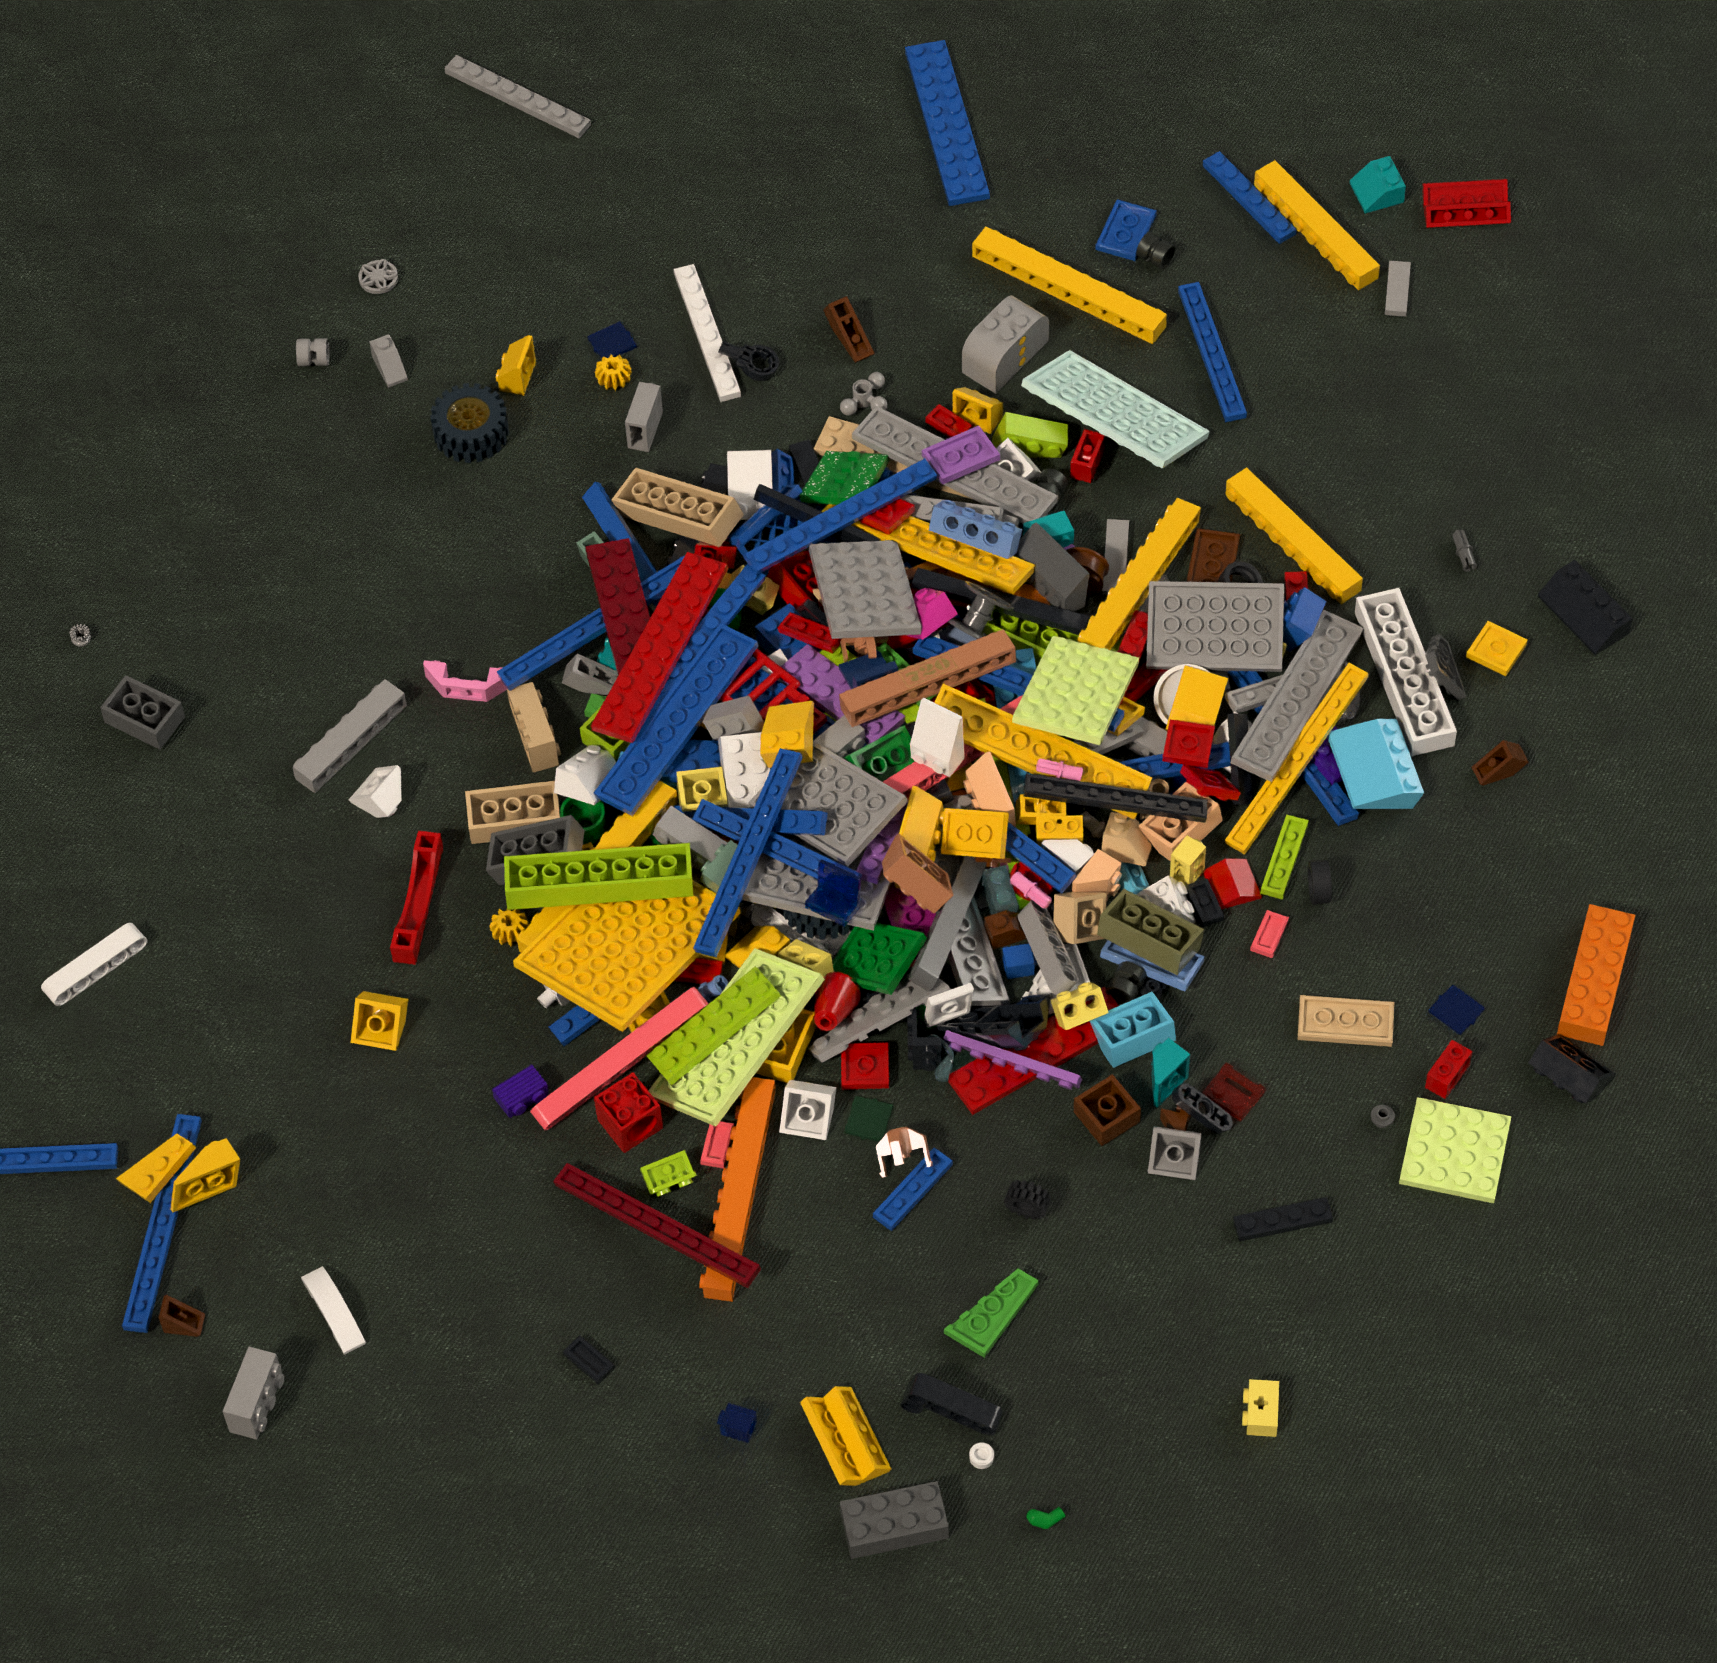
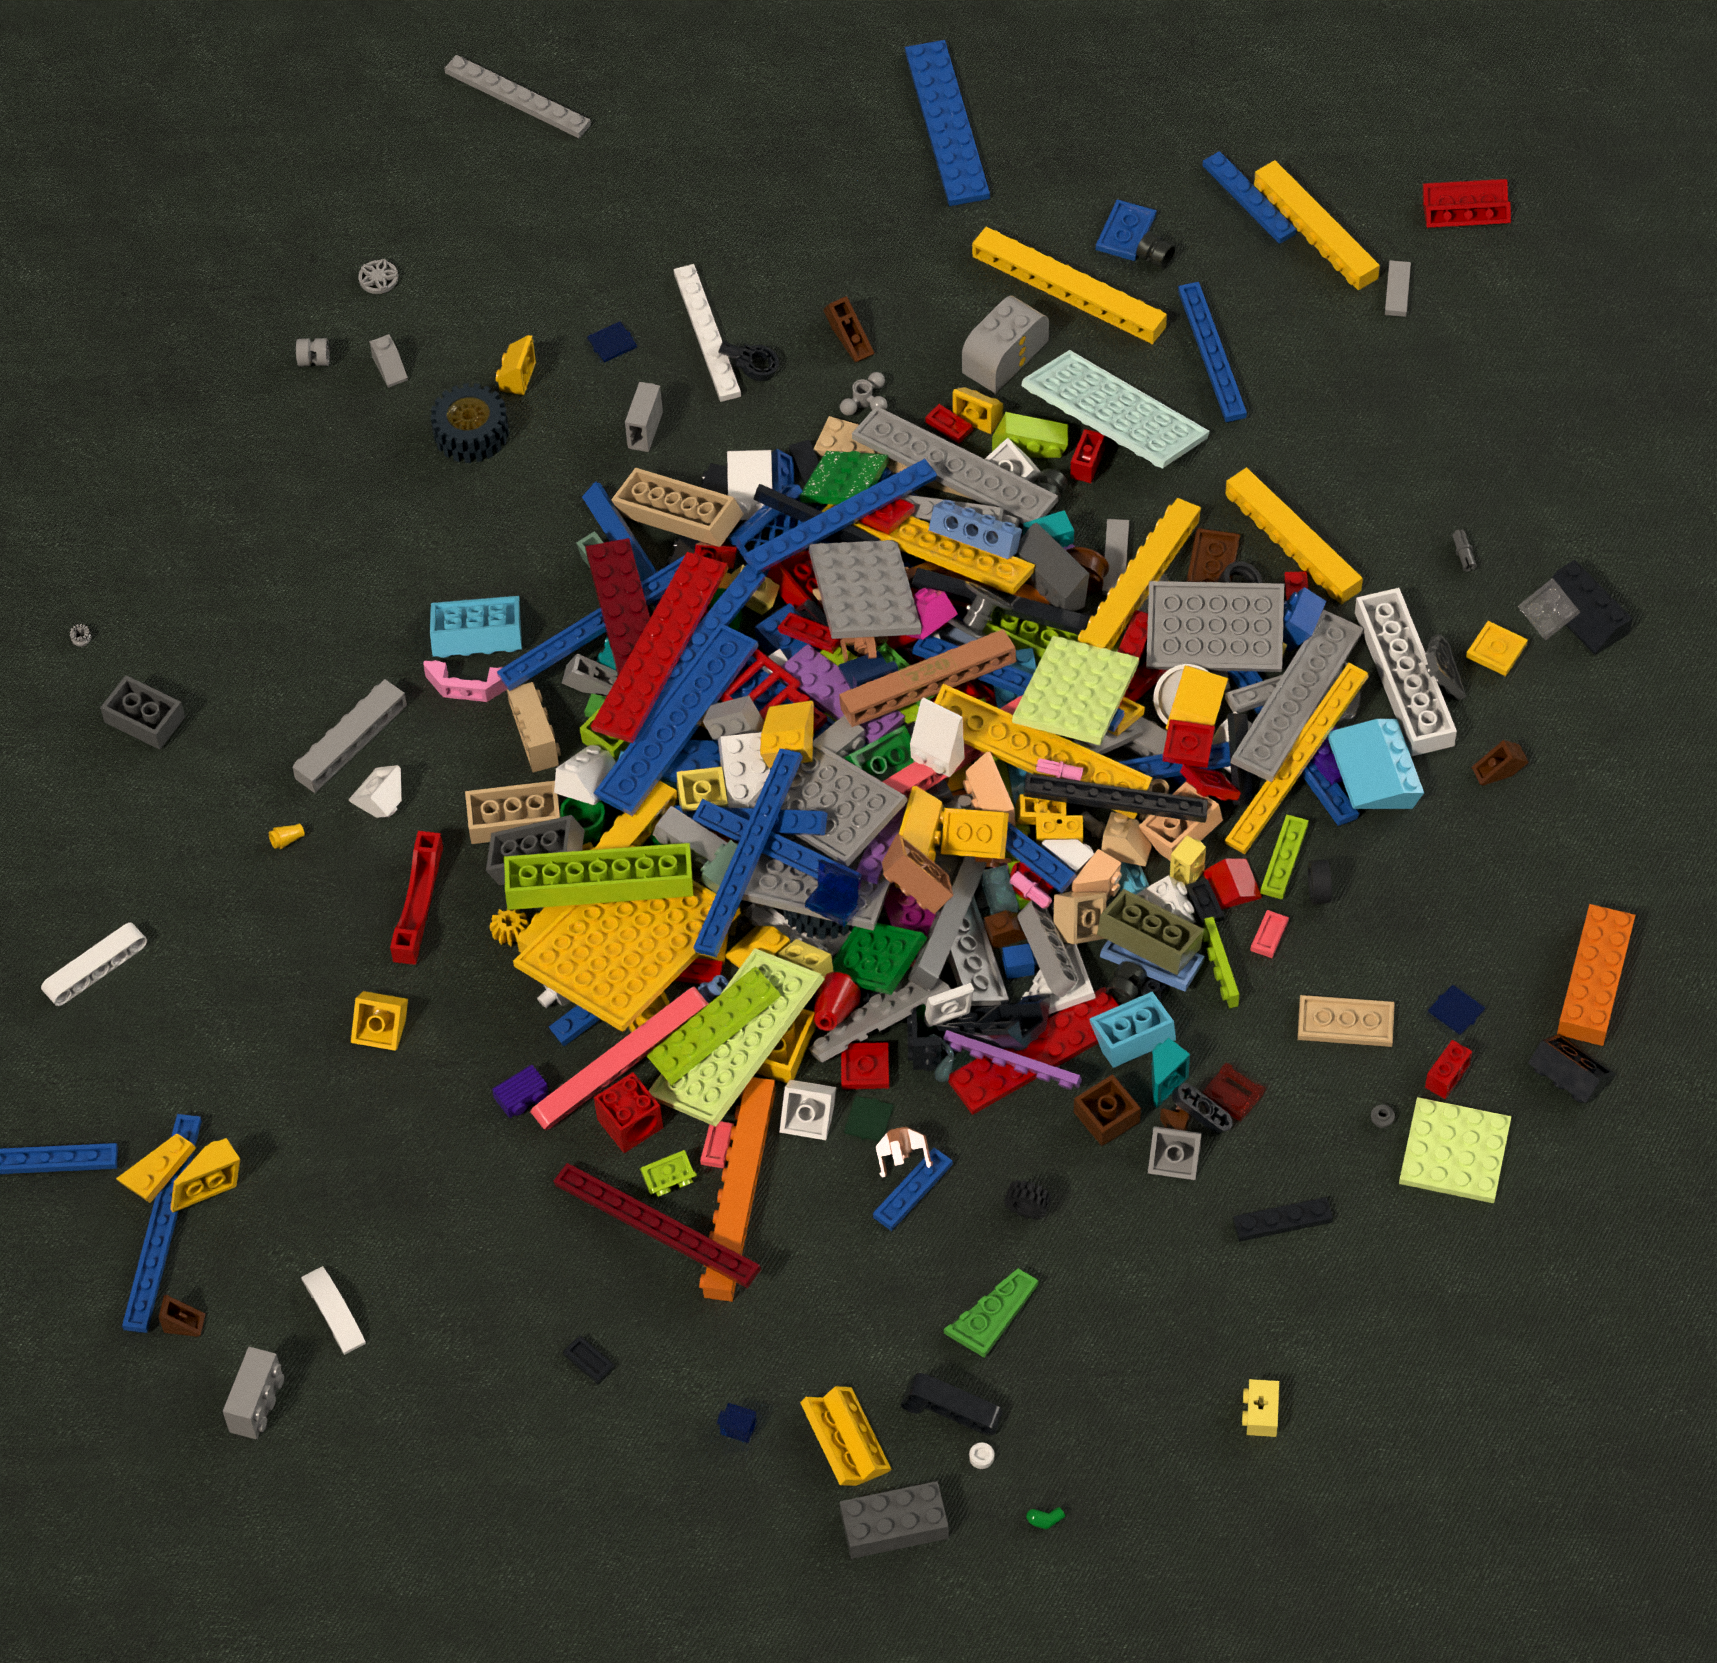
yellow gear [595,354,632,391] -> none
medium lavender plate [922,426,1000,484] -> none
light yellow brick [1050,982,1109,1030] -> none
teal slope [1349,156,1406,213] -> none
none -> yellow cone [269,823,305,849]
none -> medium azure slope [430,596,522,658]
none -> lime plate [1202,917,1239,1008]
none -> clear plate [1518,578,1580,641]

